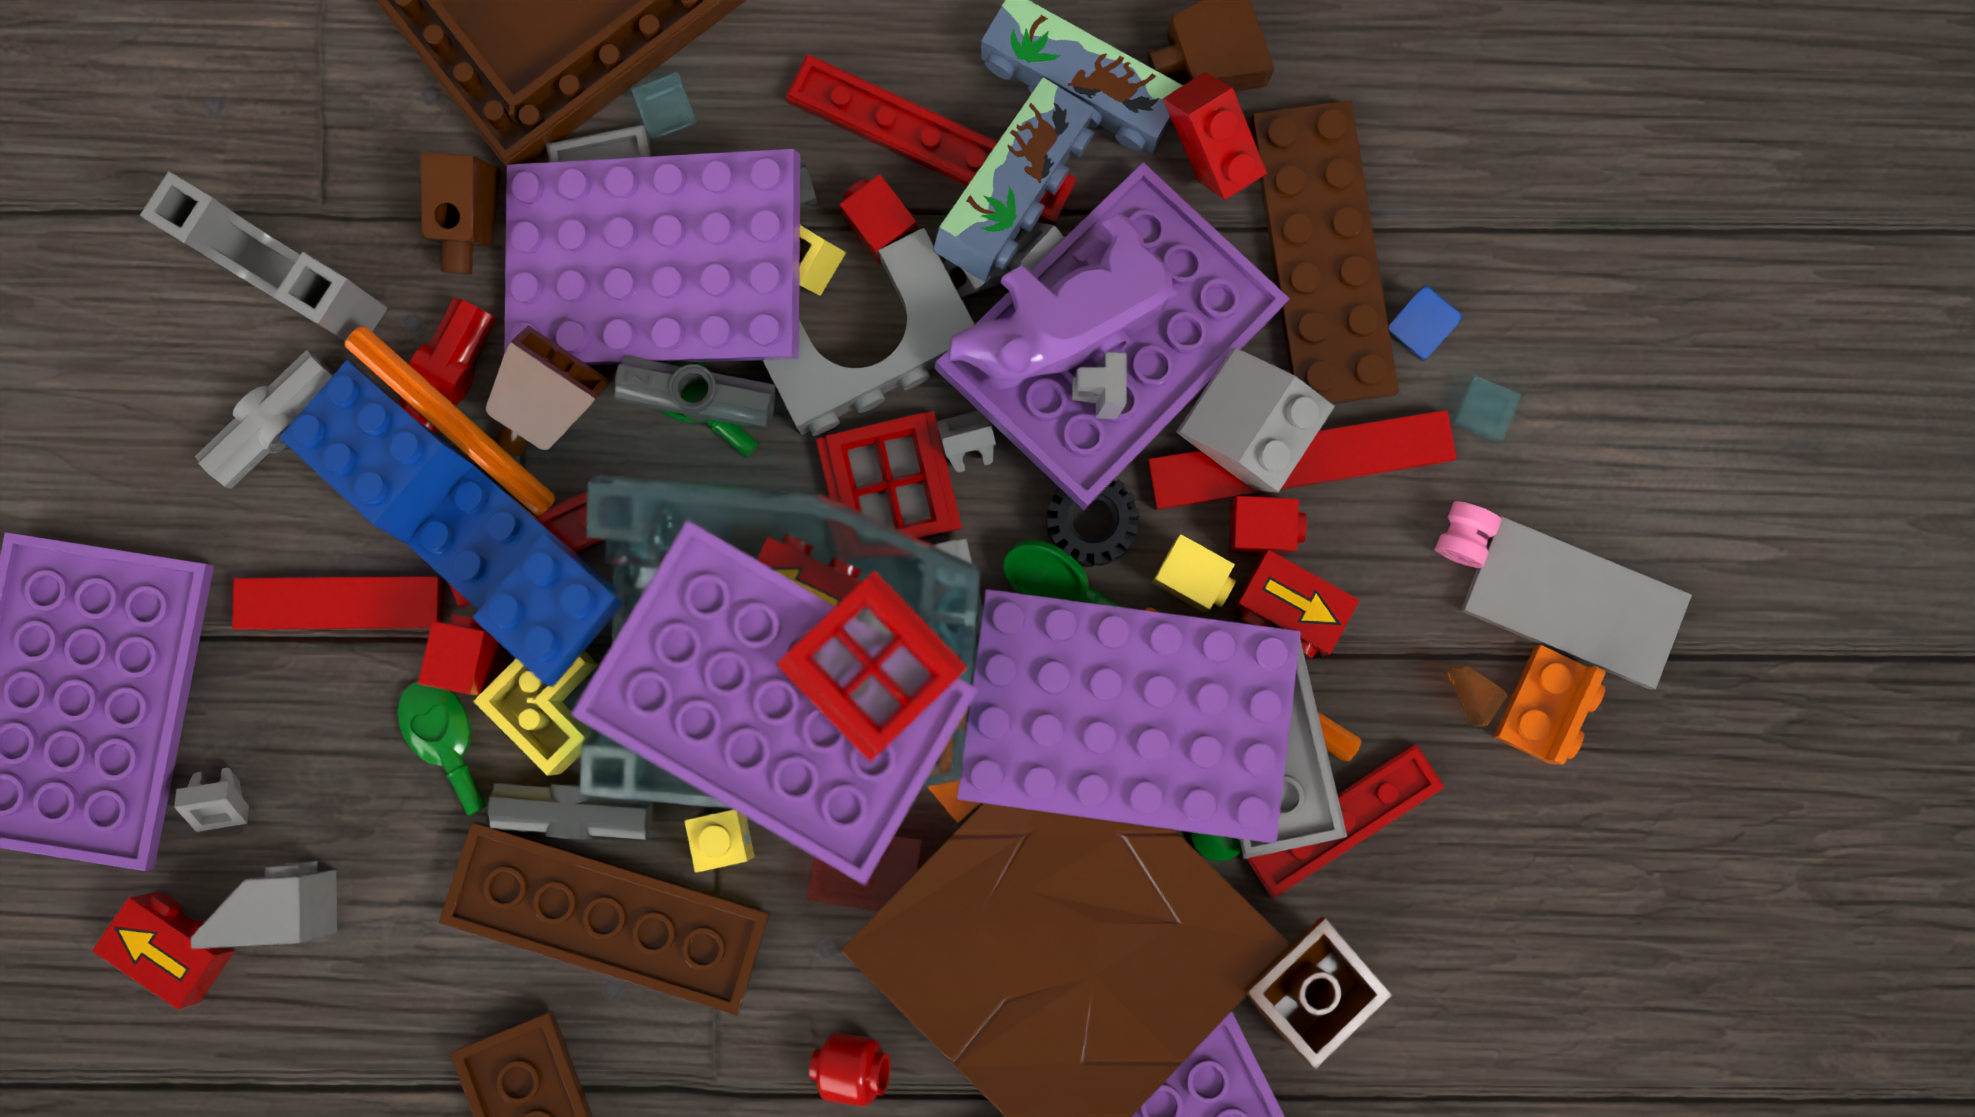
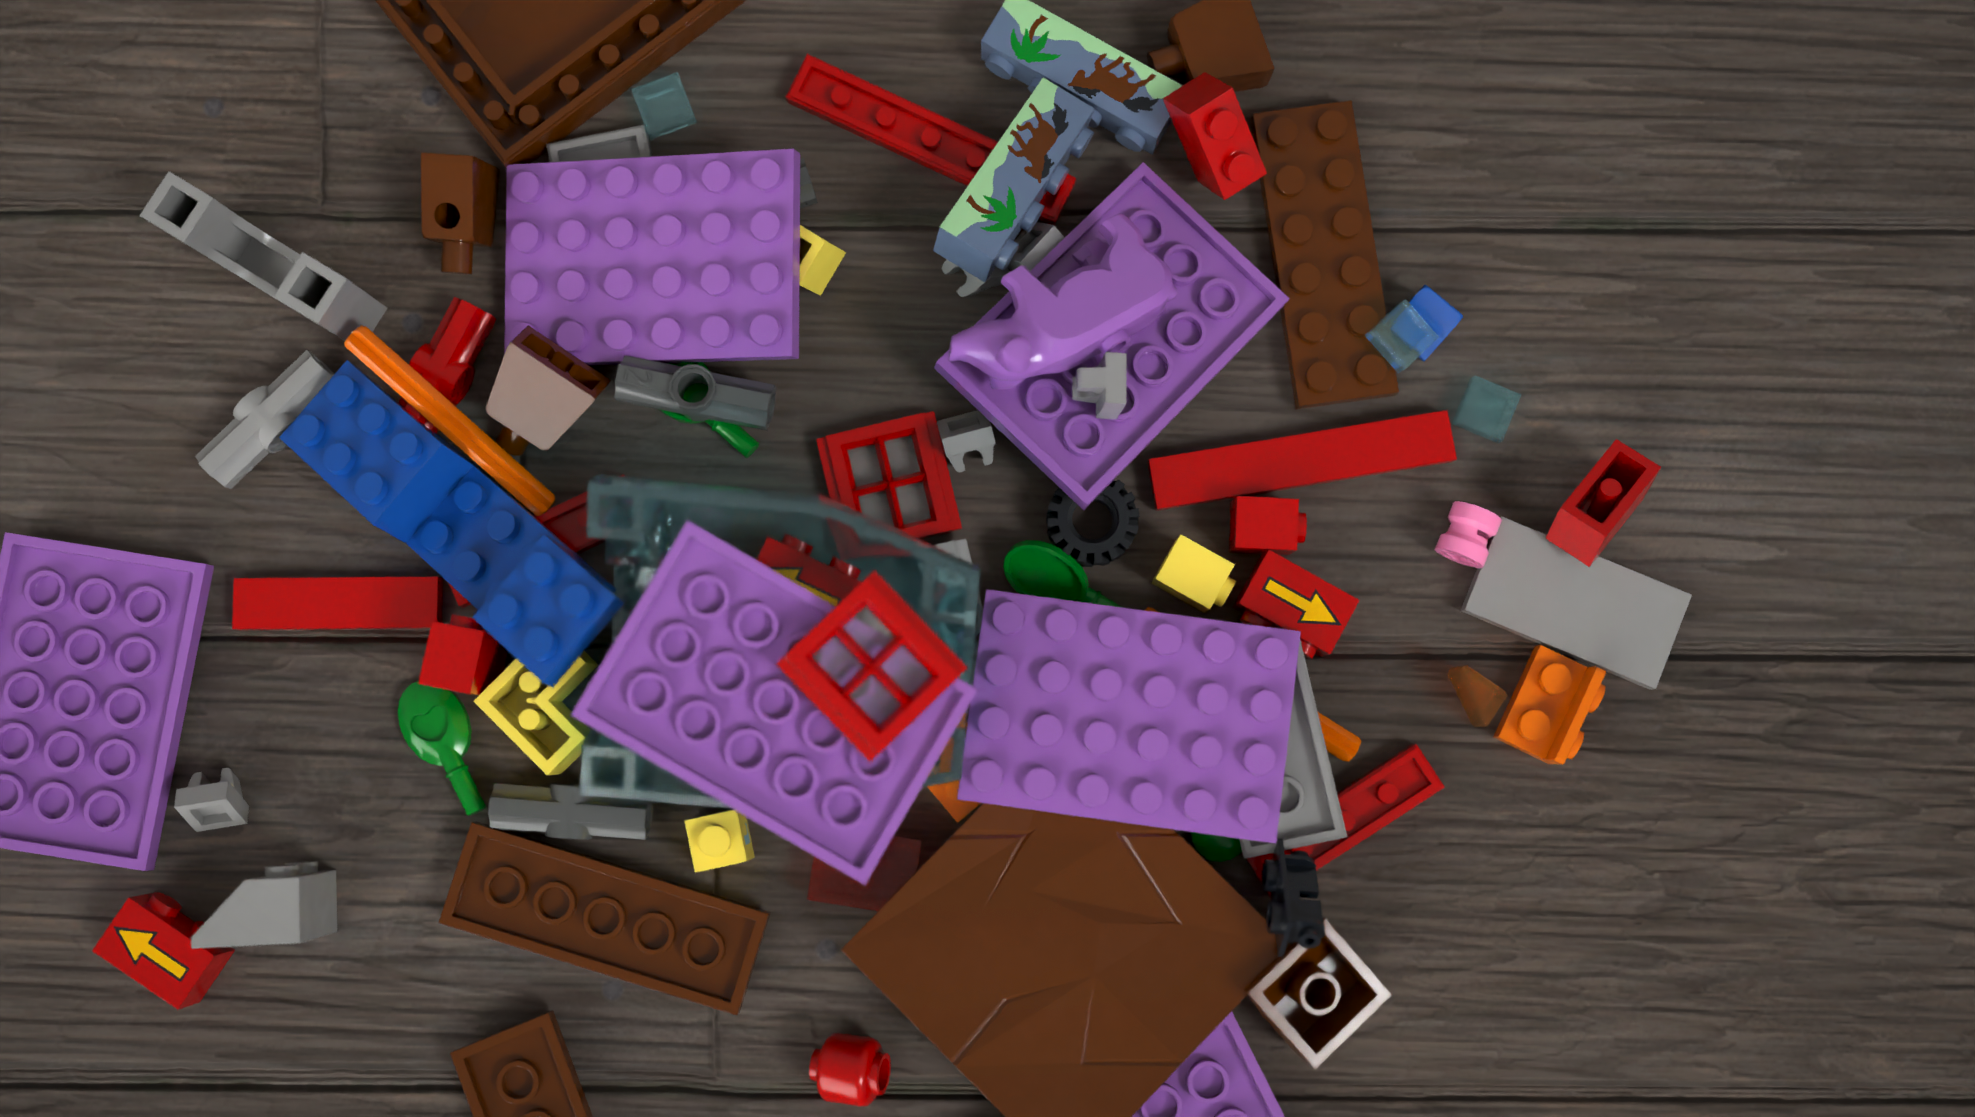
light grey arch [763,228,975,436] -> none
red brick [839,174,918,264] -> none
light grey slope [1176,348,1335,492] -> none
none -> black hinge [1262,838,1325,957]
none -> clear light blue tile [1365,299,1439,373]
none -> red brick [1545,439,1661,567]

